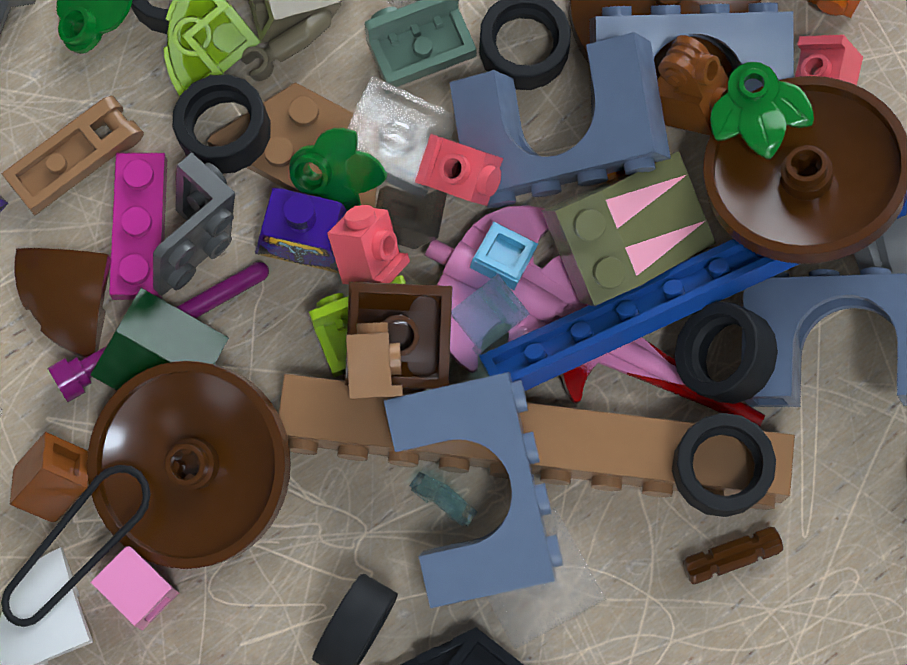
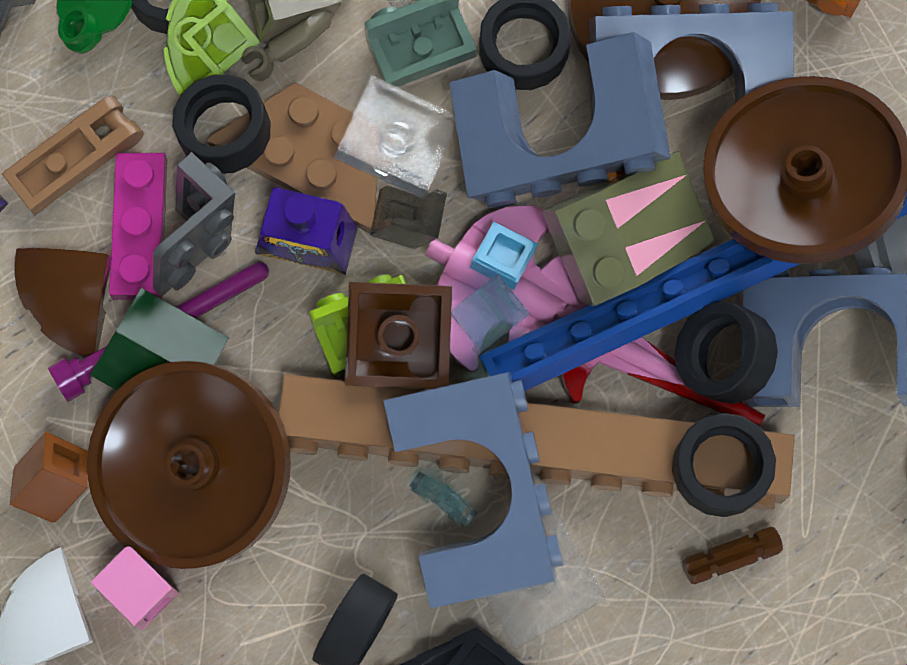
black piece [1,465,151,627] -> none
green plate [289,128,388,211] -> none
coral brick [327,205,410,285] -> none
medium nougat brick [346,322,403,399] -> none
coral brick [415,134,503,206] -> none
dark orange brick [657,35,728,135] -> none
green plate [710,62,814,160] -> none
coral brick [795,35,863,85] -> none

